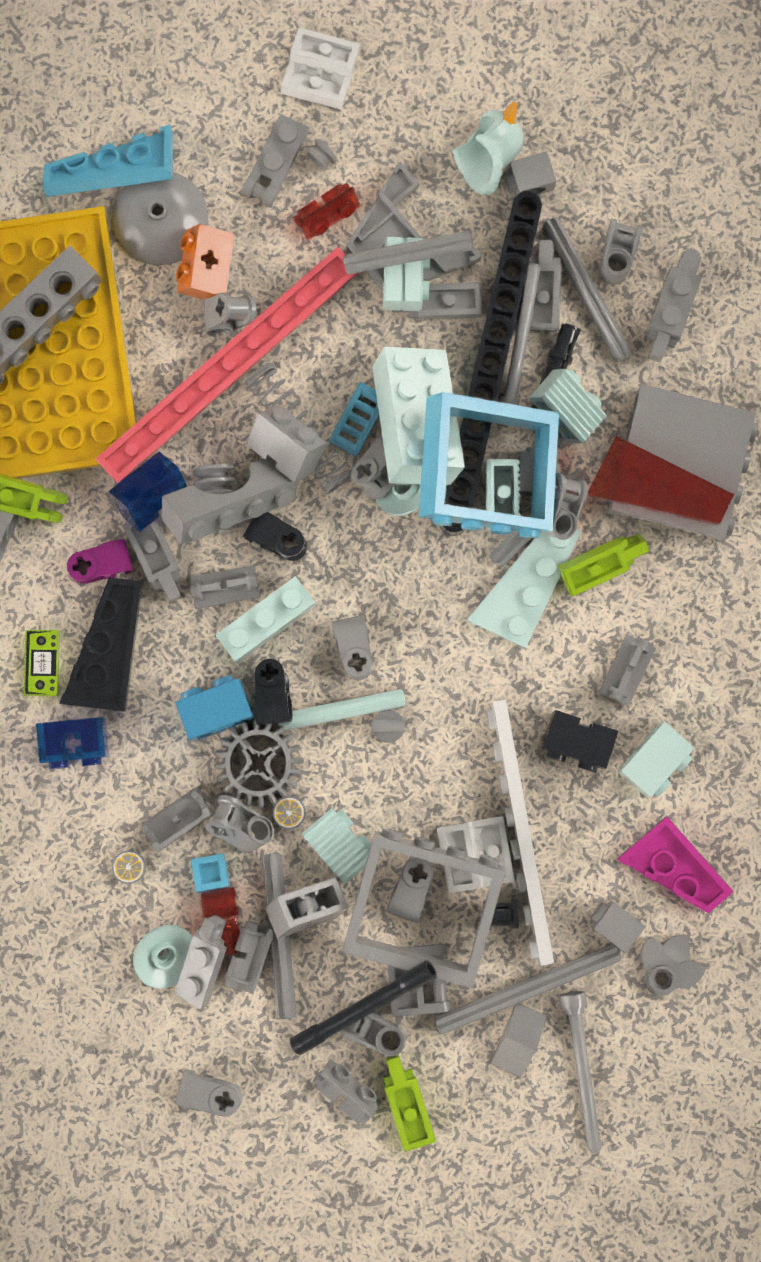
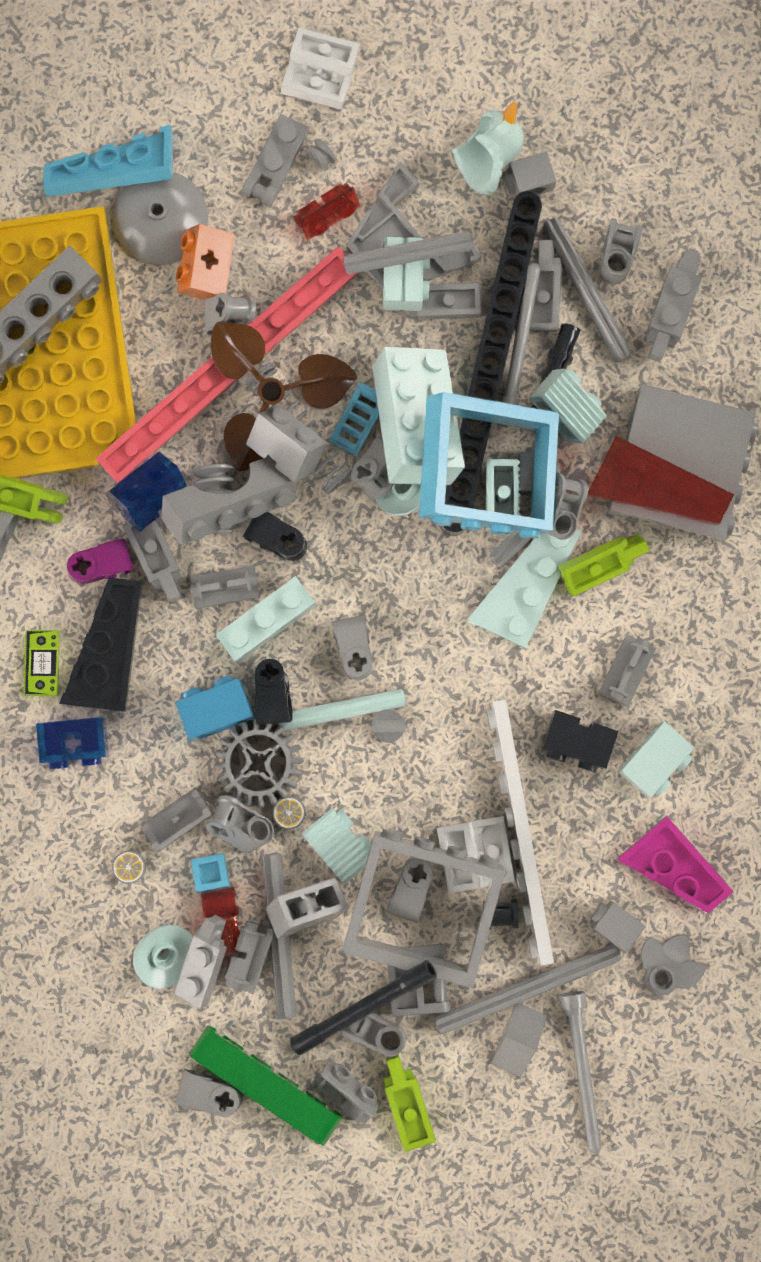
none -> green beam [189,1025,343,1146]
none -> reddish brown plant [211,322,357,471]

